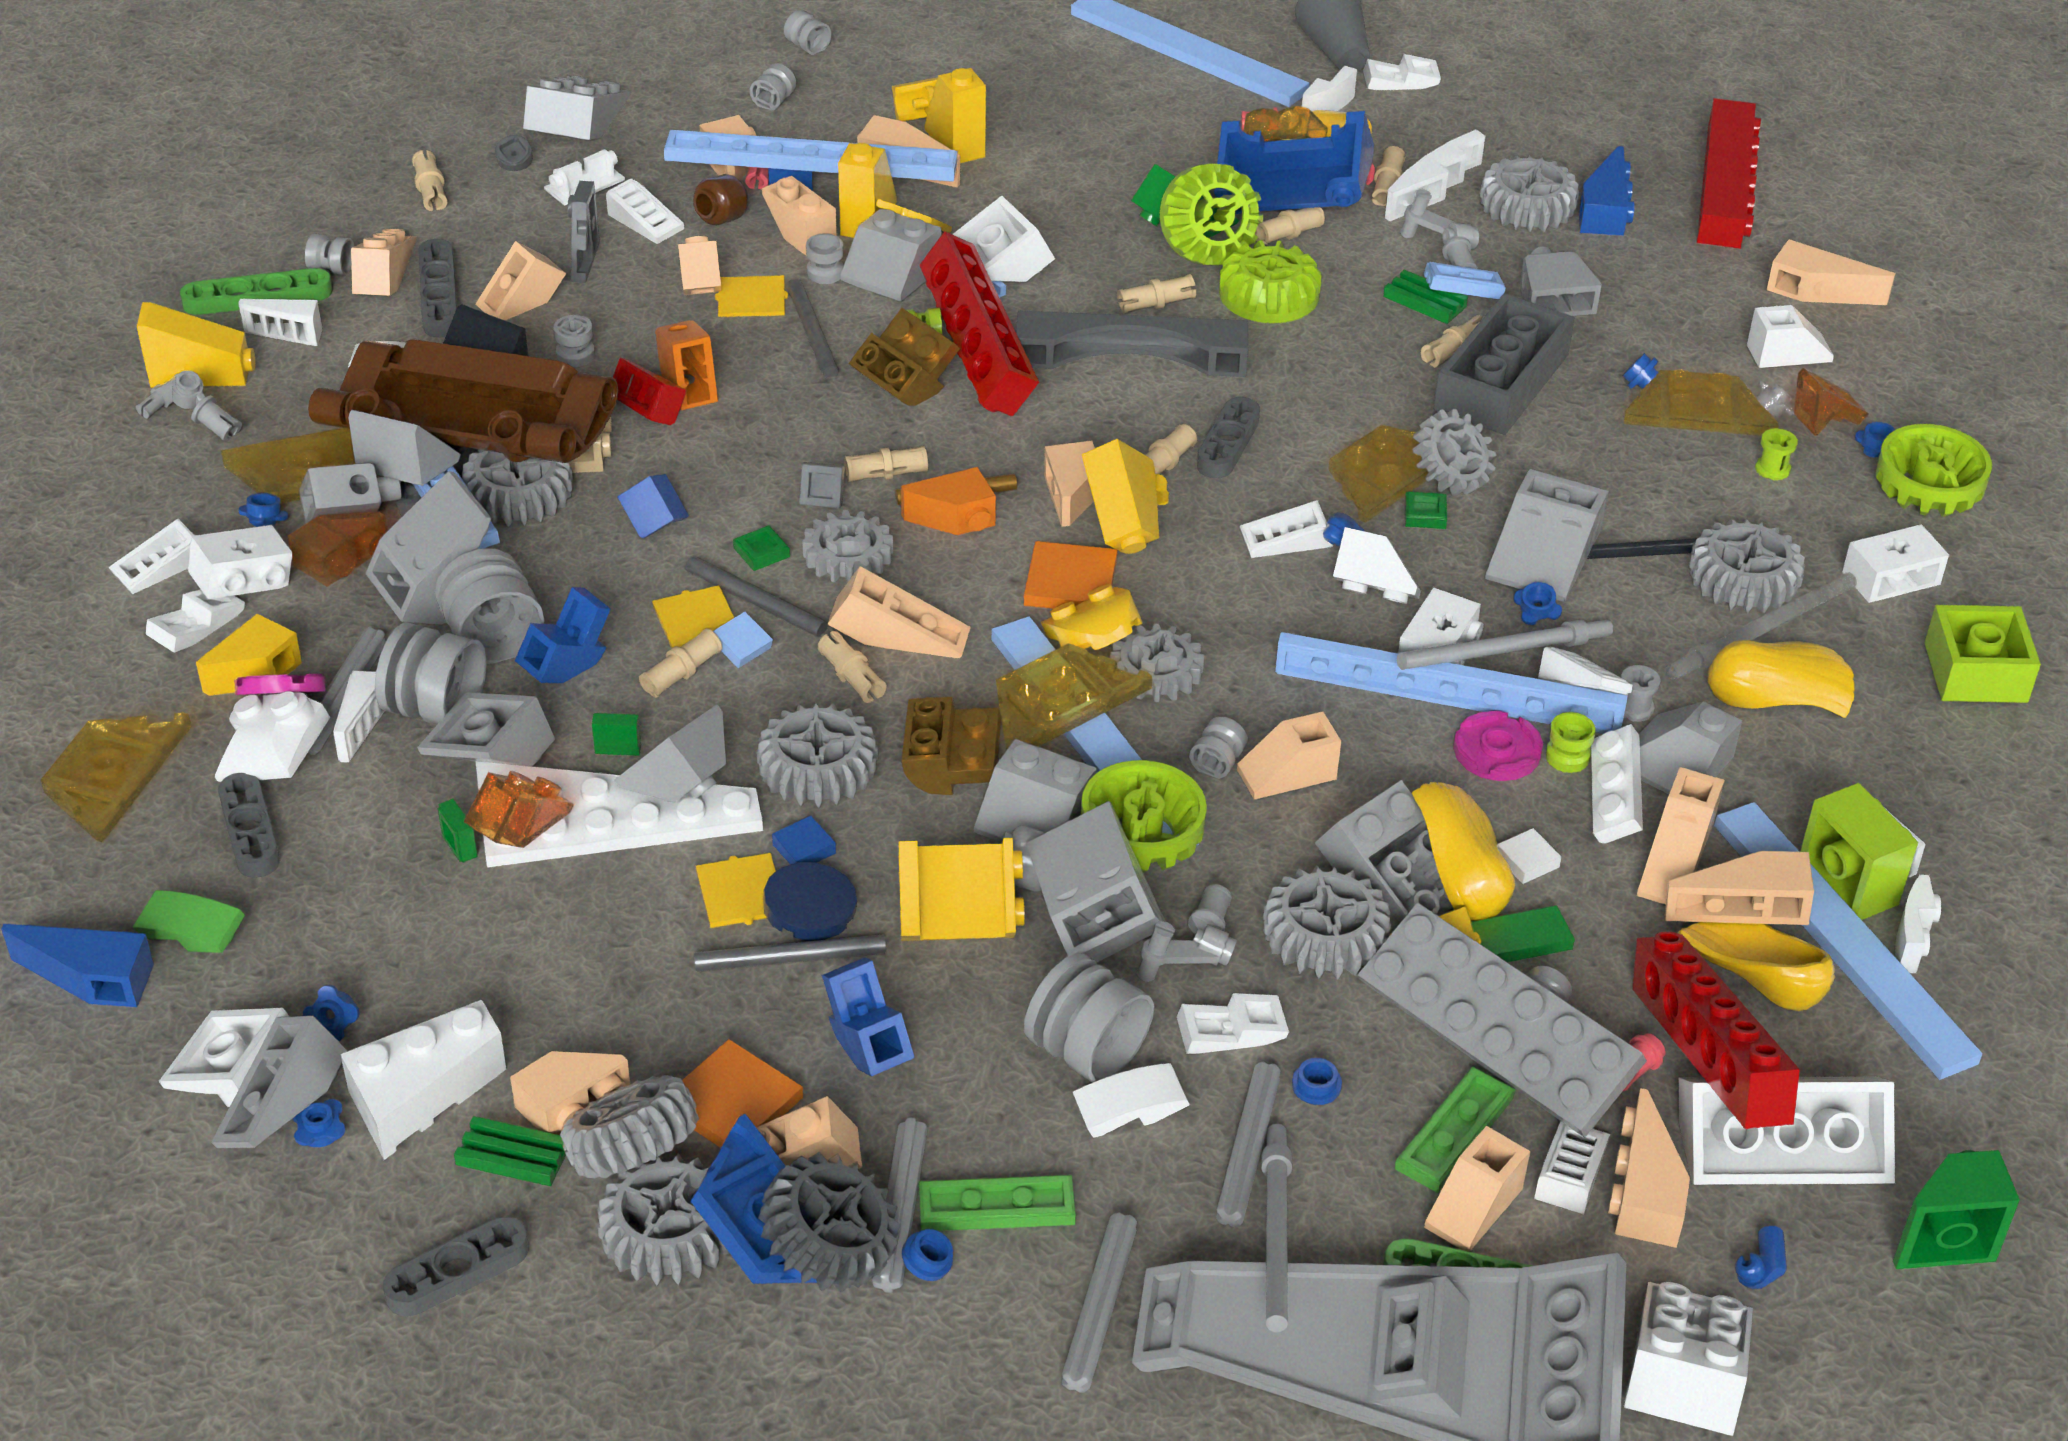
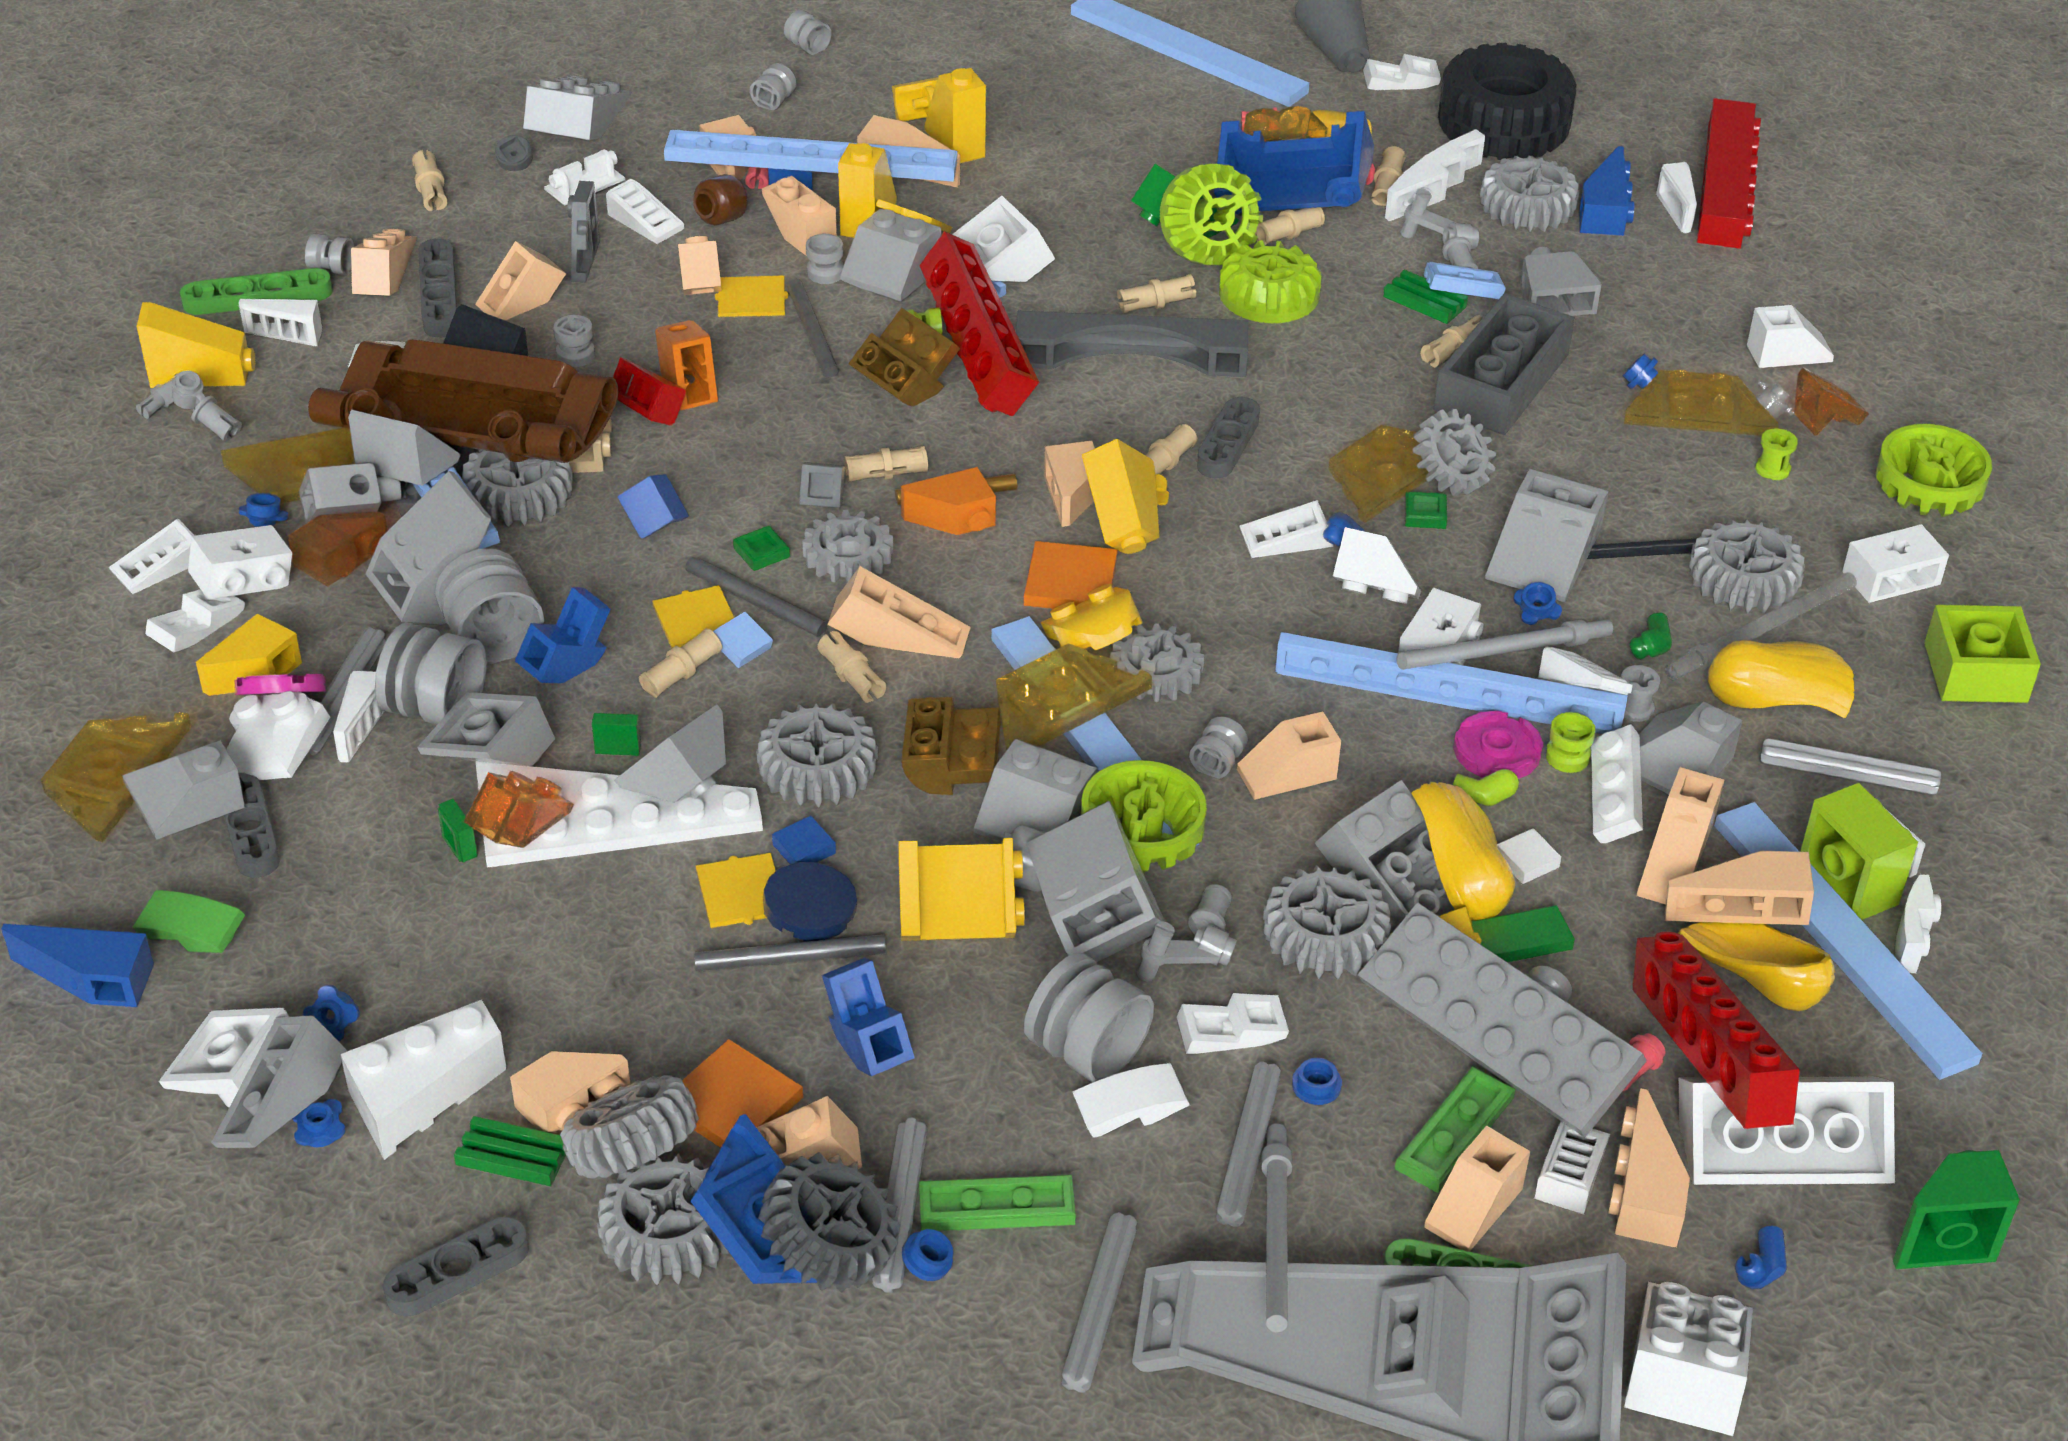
white slope [1300,66,1357,123] -> none
light nougat slope [1767,239,1896,305] -> none
blue plate [1855,422,1896,458] -> none
none -> light grey slope [122,740,245,840]
none -> black tyre [1438,43,1577,160]
none -> lime arm [1453,769,1519,806]
none -> green arm [1630,613,1672,660]
none -> white slope [1656,162,1697,233]
none -> light grey axle [1760,738,1941,795]

